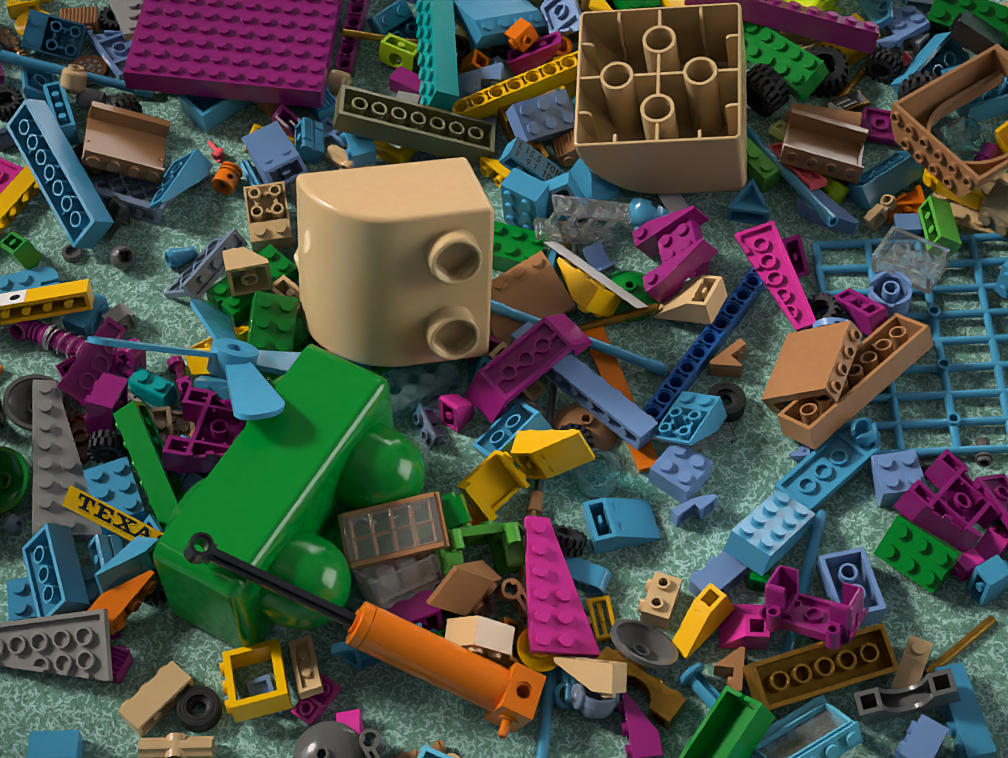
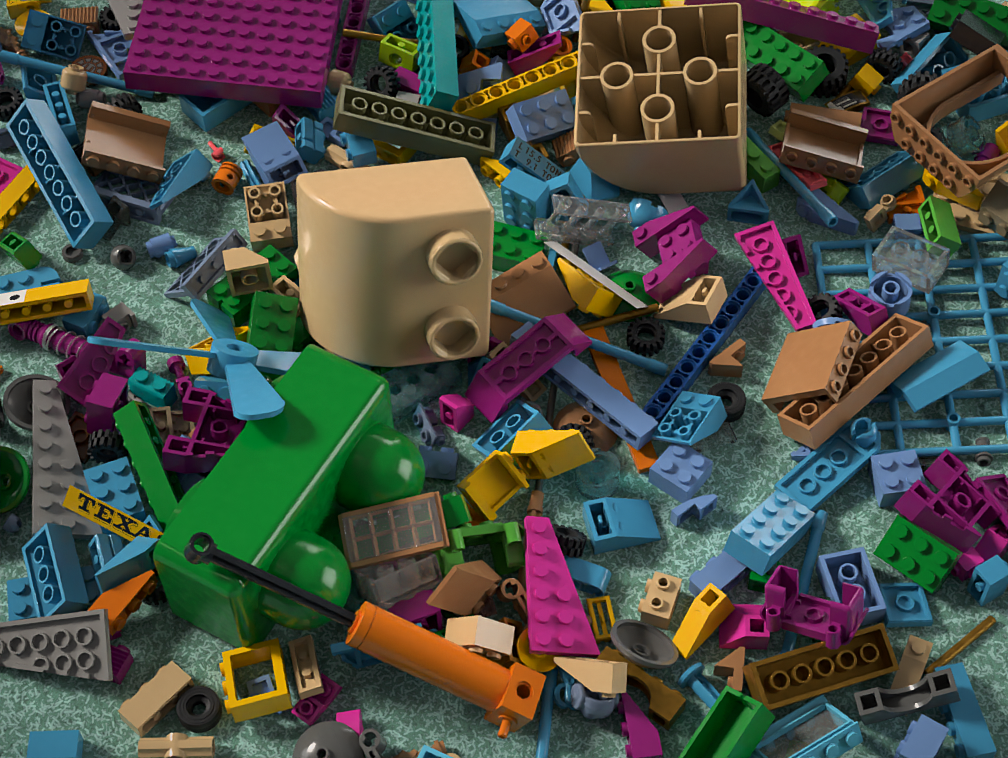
none -> medium blue brick [145,233,178,258]
none -> black tyre [363,66,401,97]
none -> medium blue bracket [419,445,459,480]
none -> black tyre [626,316,666,357]
none -> yellow brick [848,63,884,98]
none -> dark azure plate [878,583,934,628]
none -> dark azure slope [889,340,990,413]

